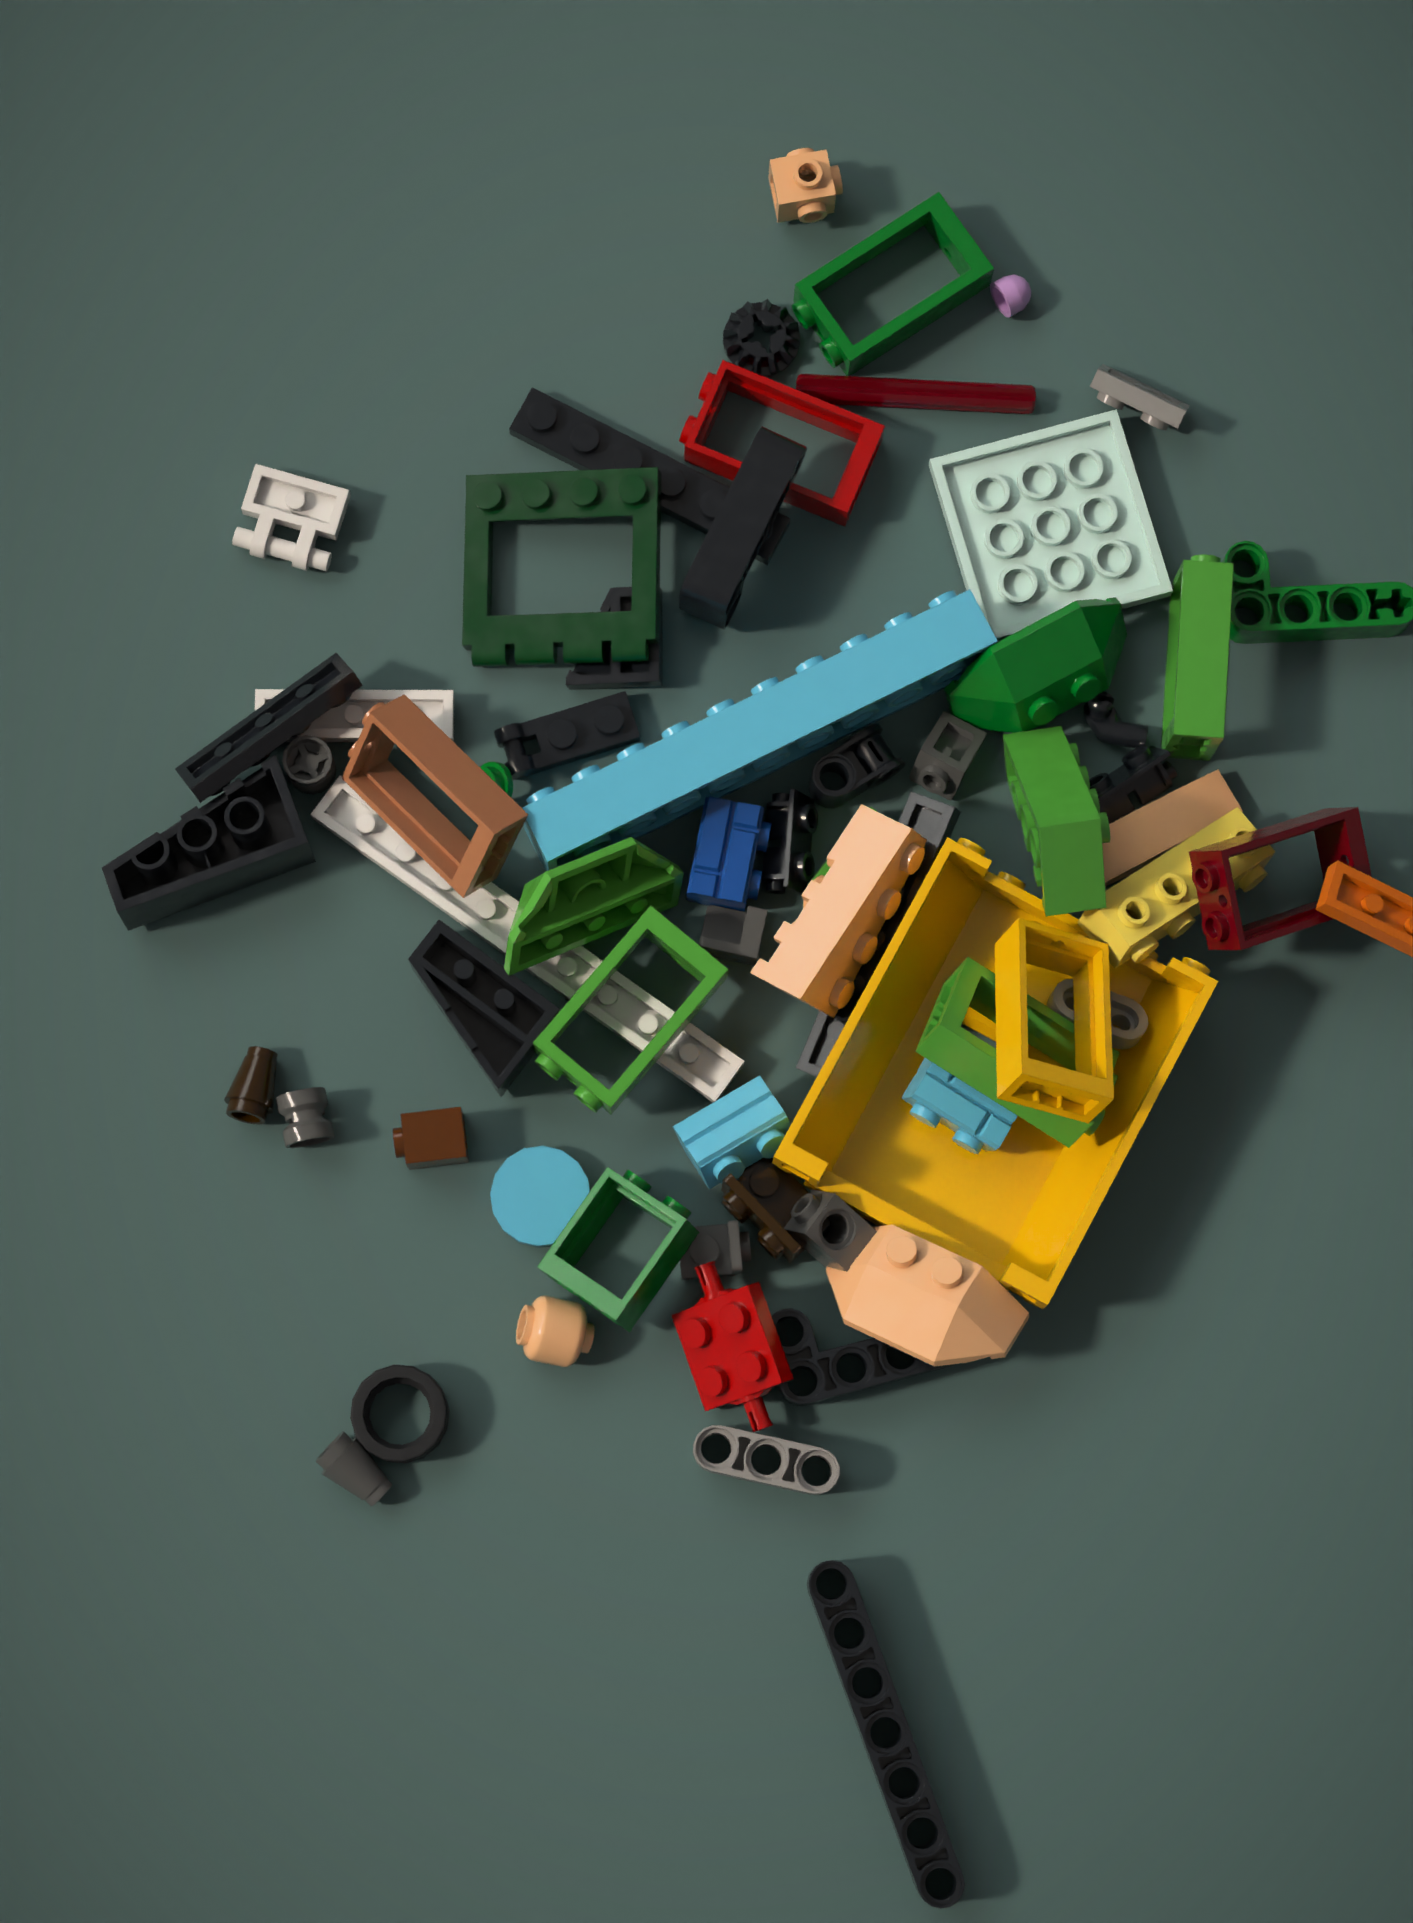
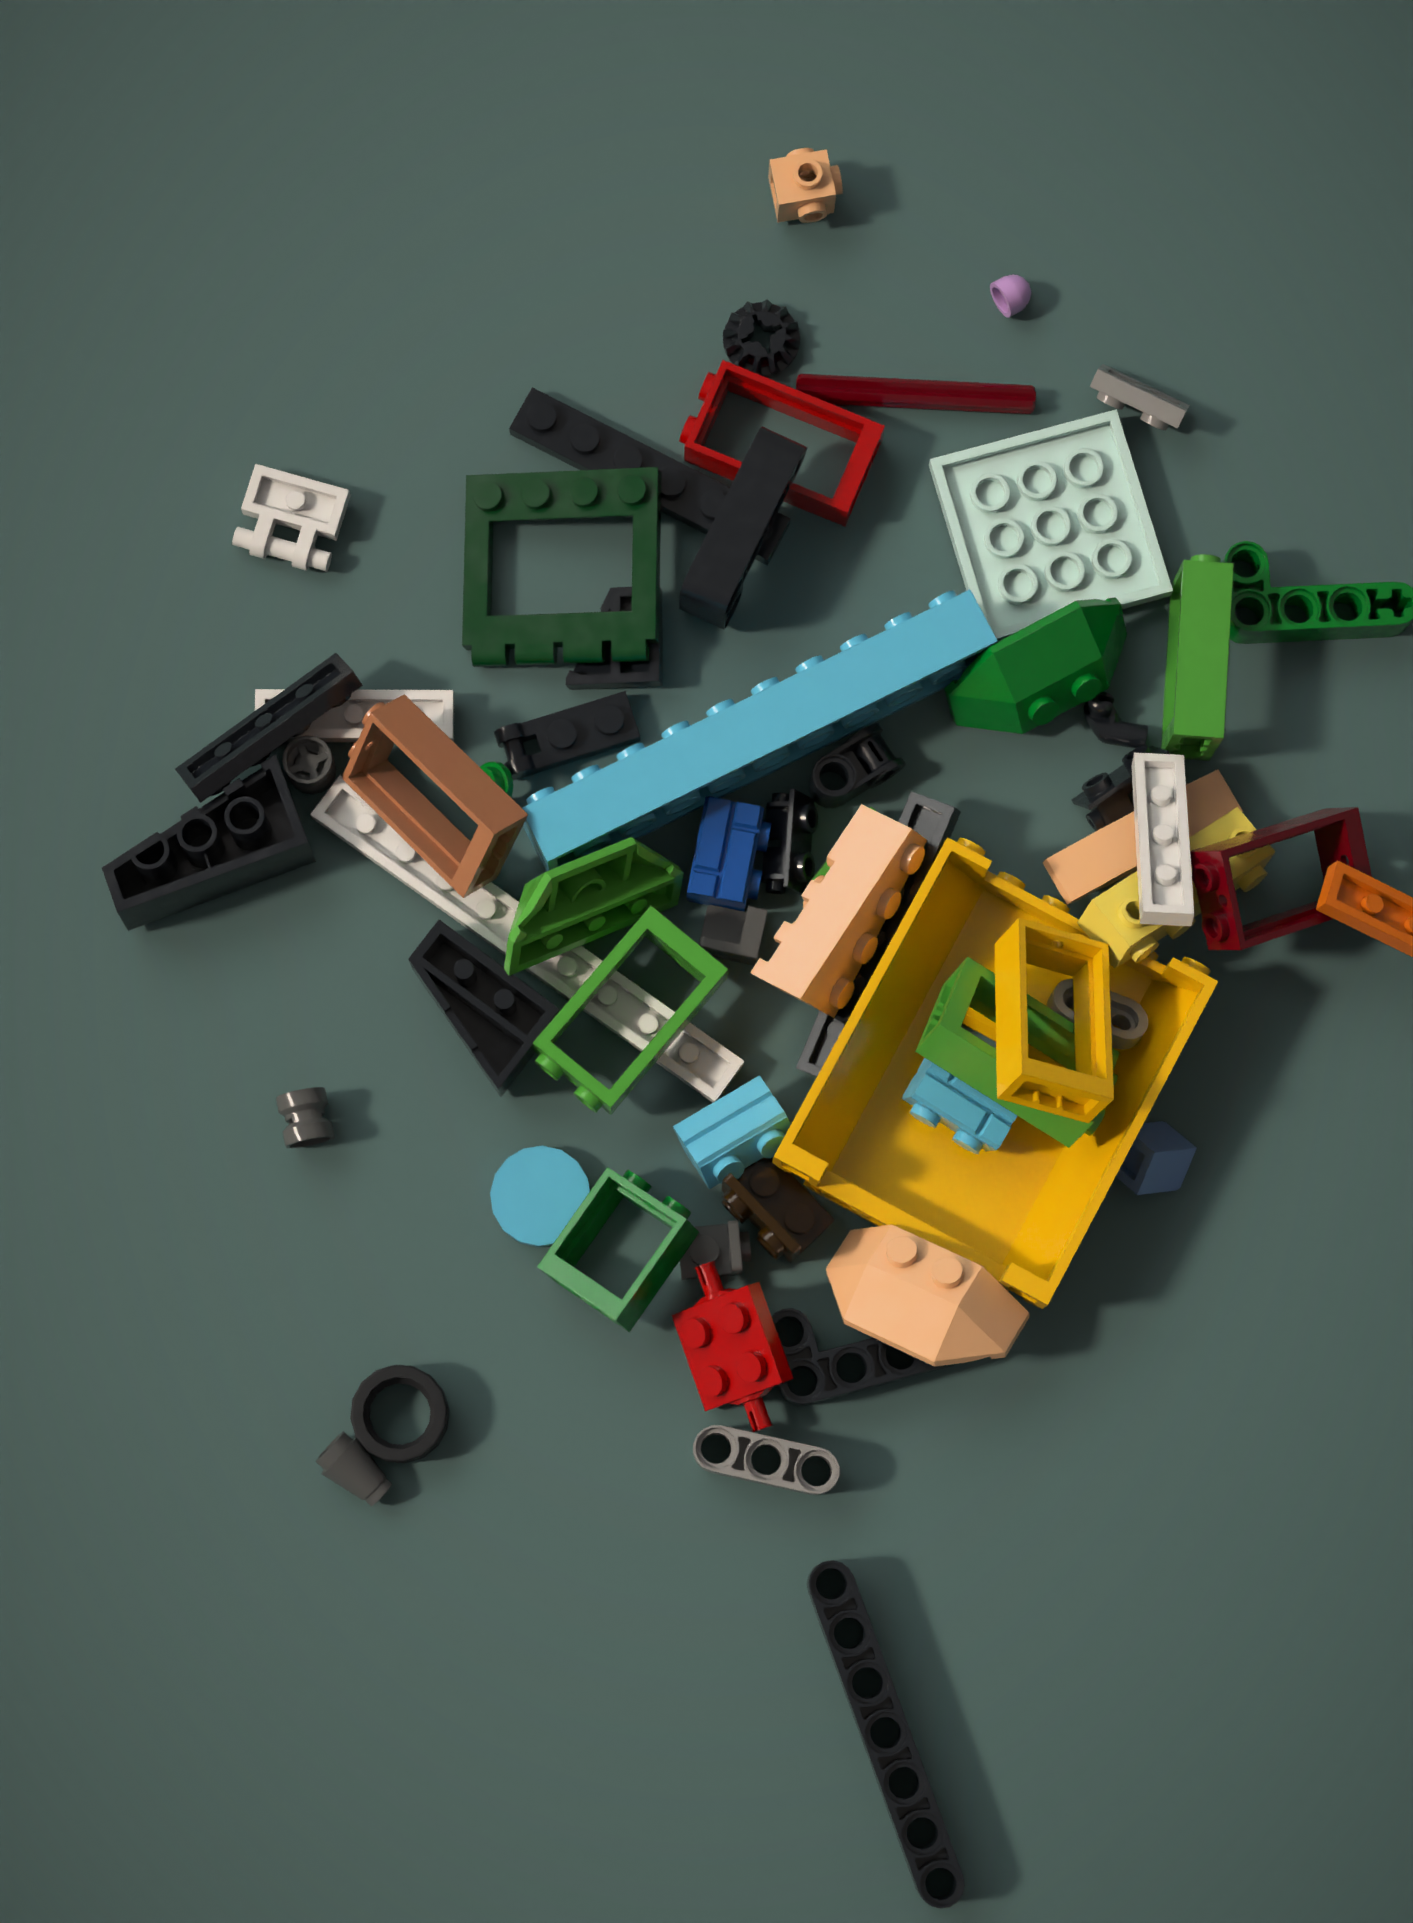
dark brown cone [224,1046,278,1125] -> none
reddish brown brick [393,1107,469,1170] -> none
light nougat head [516,1295,594,1367] -> none
dark grey brick [784,1189,877,1272] -> none
green window [792,192,994,376] -> none
dark grey bracket [909,711,987,800] -> none
bright green wedge [1003,726,1110,917] -> none
none -> medium blue panel [1116,1121,1197,1195]
none -> white plate [1131,752,1194,926]

